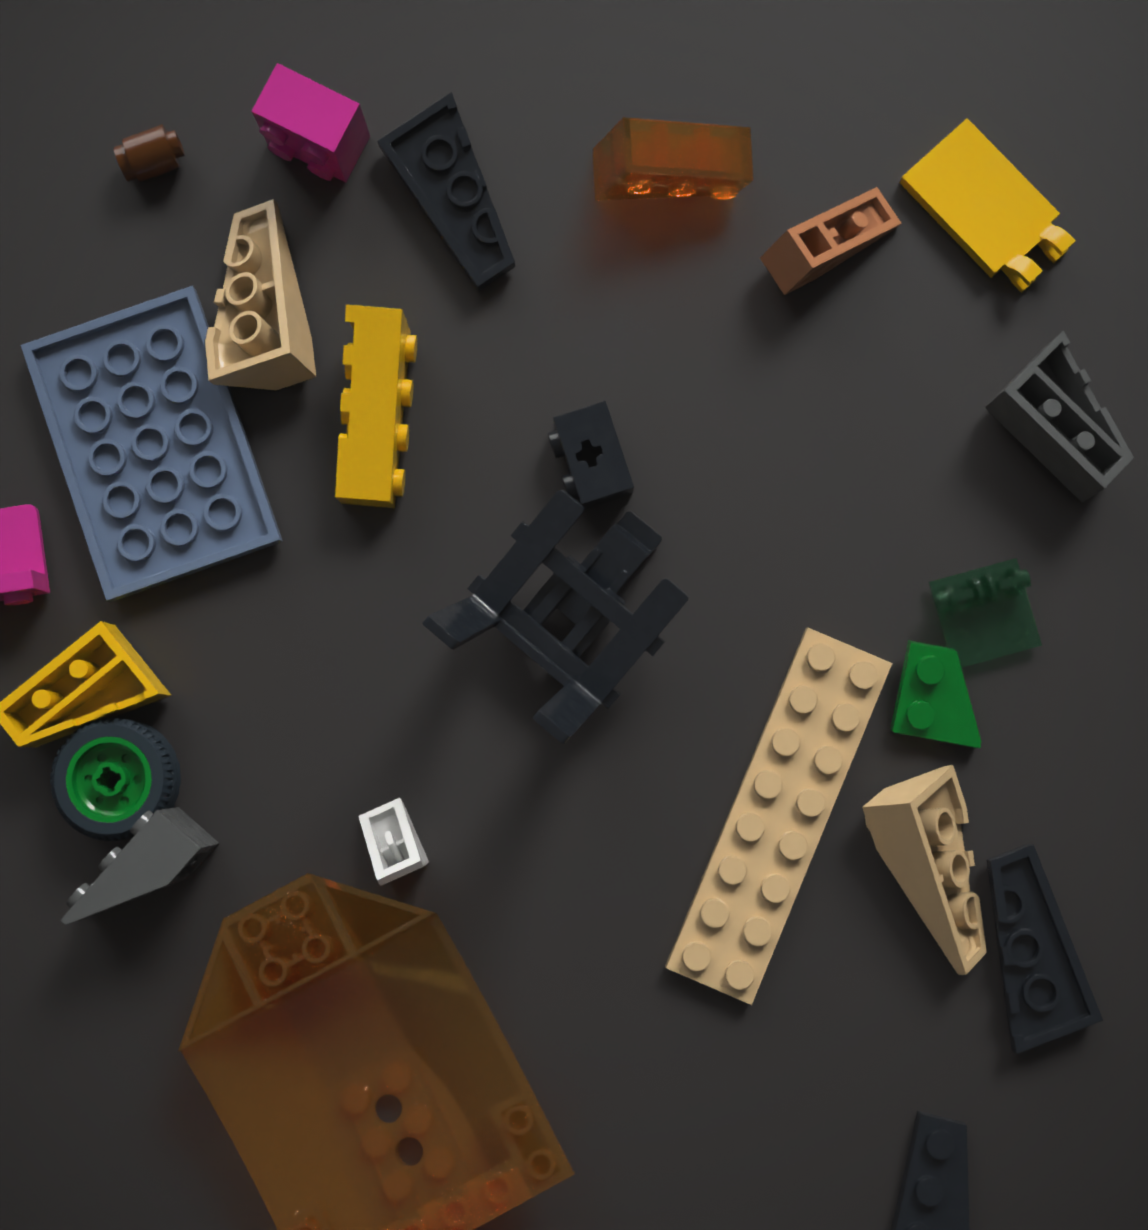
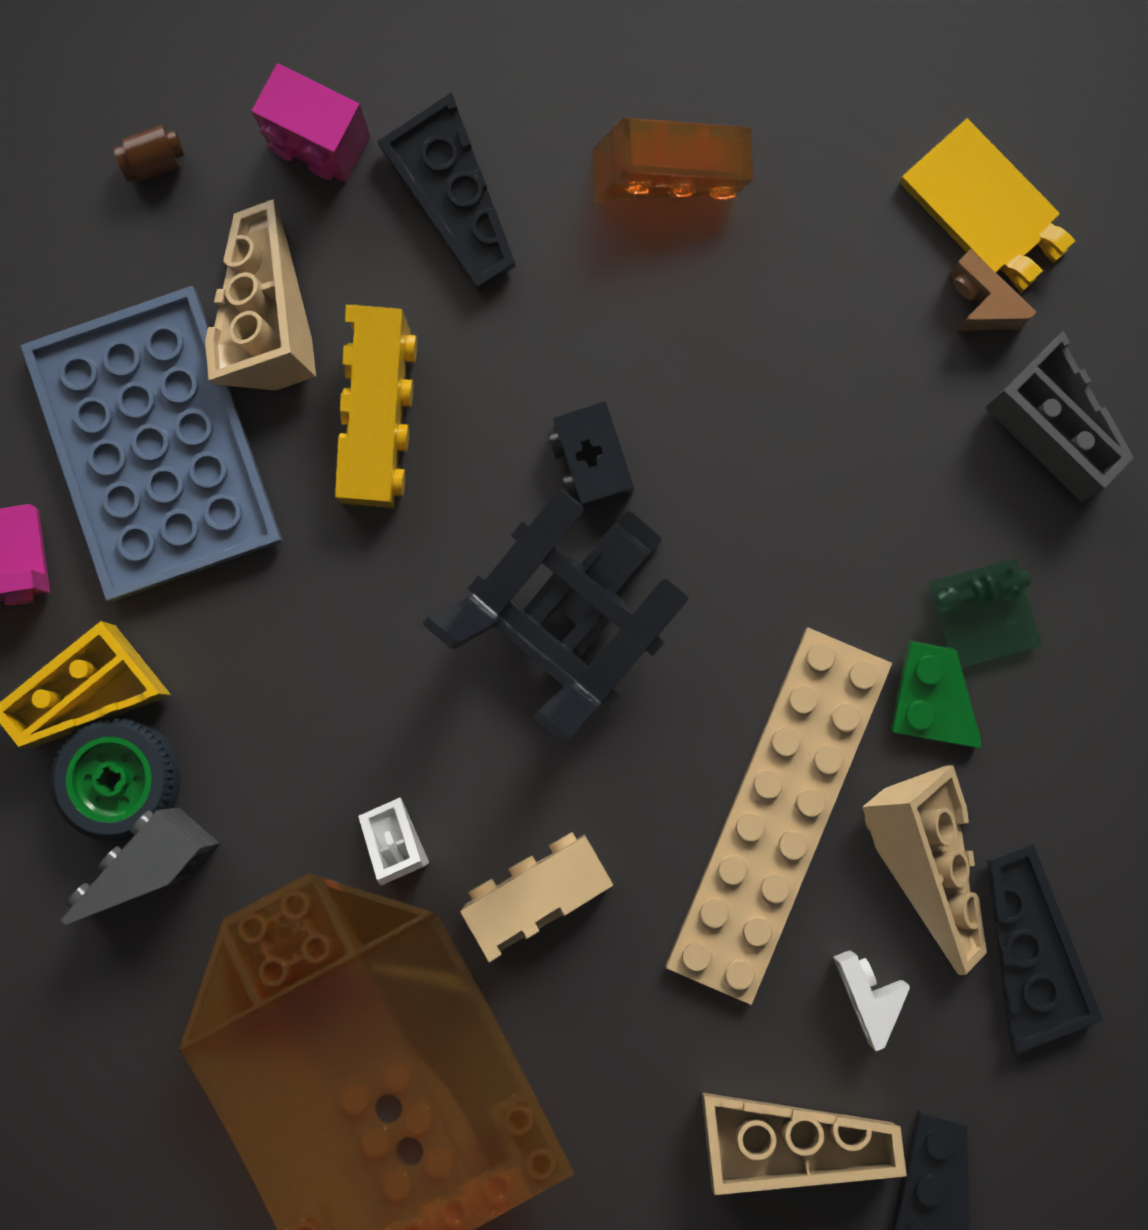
nougat slope [760,187,902,295] -> none
none -> tan wedge [460,832,613,962]
none -> tan wedge [701,1092,907,1195]
none -> white slope [833,950,910,1051]
none -> medium nougat slope [948,249,1036,331]

